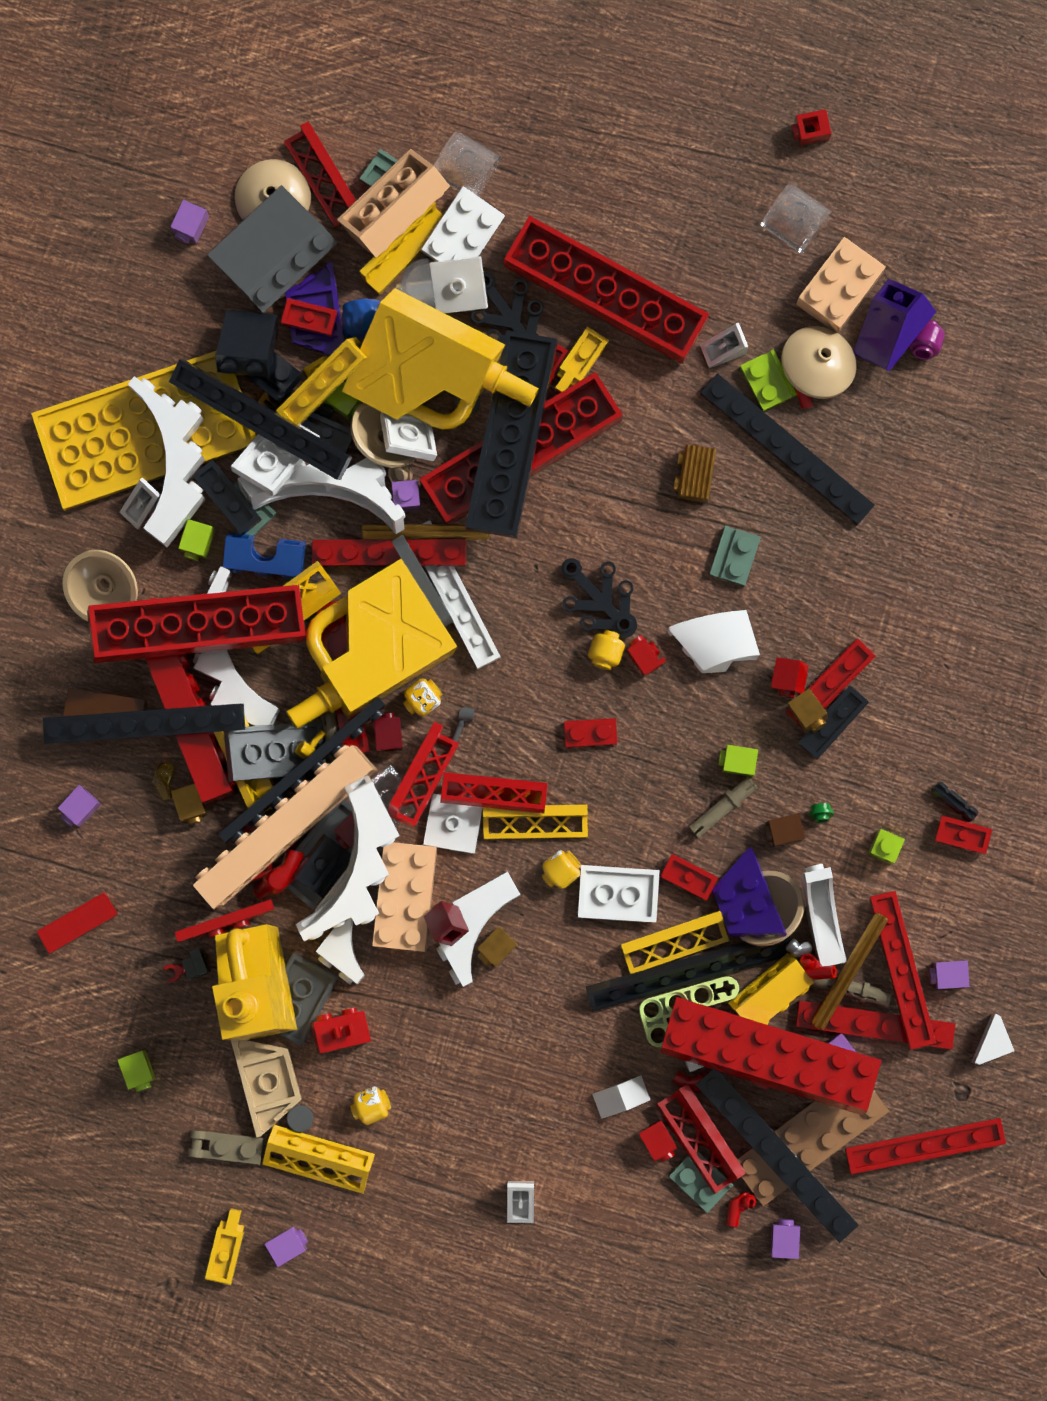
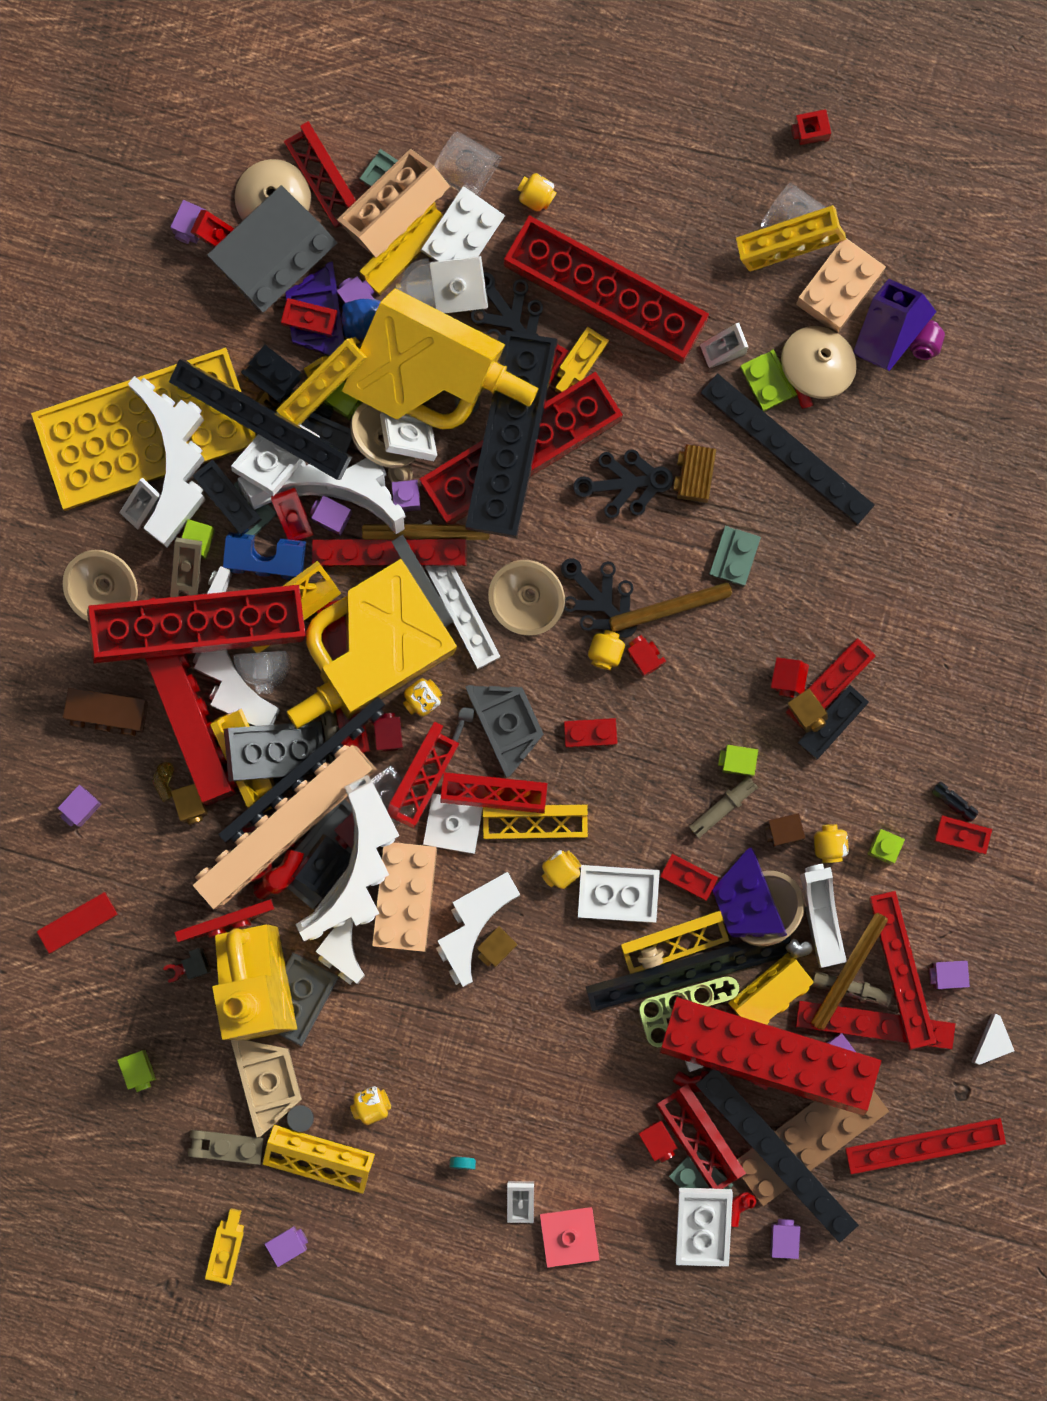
black plate [43,703,245,744] -> none
black brick [215,309,278,377] -> none
yellow hand [295,730,325,759] -> none
red brick [310,1007,371,1054] -> none
dark red brick [424,901,469,947] -> none
white slope [592,1075,650,1119] -> none
white slope [667,610,760,673] -> none
red arm [800,953,837,980] -> none
green plate [808,803,834,824] -> none
none -> dark tan plate [170,538,202,597]
none -> red plate [190,210,234,247]
none -> clear brick [234,651,291,694]
none -> red plate [271,488,314,541]
none -> medium lavender brick [310,496,352,536]
none -> medium lavender brick [337,276,374,304]
none -> teal tile [449,1157,476,1170]
none -> dark grey wing [465,685,544,778]
none -> tan dish [488,560,565,635]
none -> yellow head [517,173,557,212]
none -> coral plate [540,1207,599,1268]
none -> black plant [573,449,673,519]
none -> pearl gold axle [609,583,732,632]
none -> tan plate [638,947,664,968]
none -> white plate [675,1188,733,1266]
none -> yellow fence [736,205,846,272]
none -> yellow head [813,824,849,863]

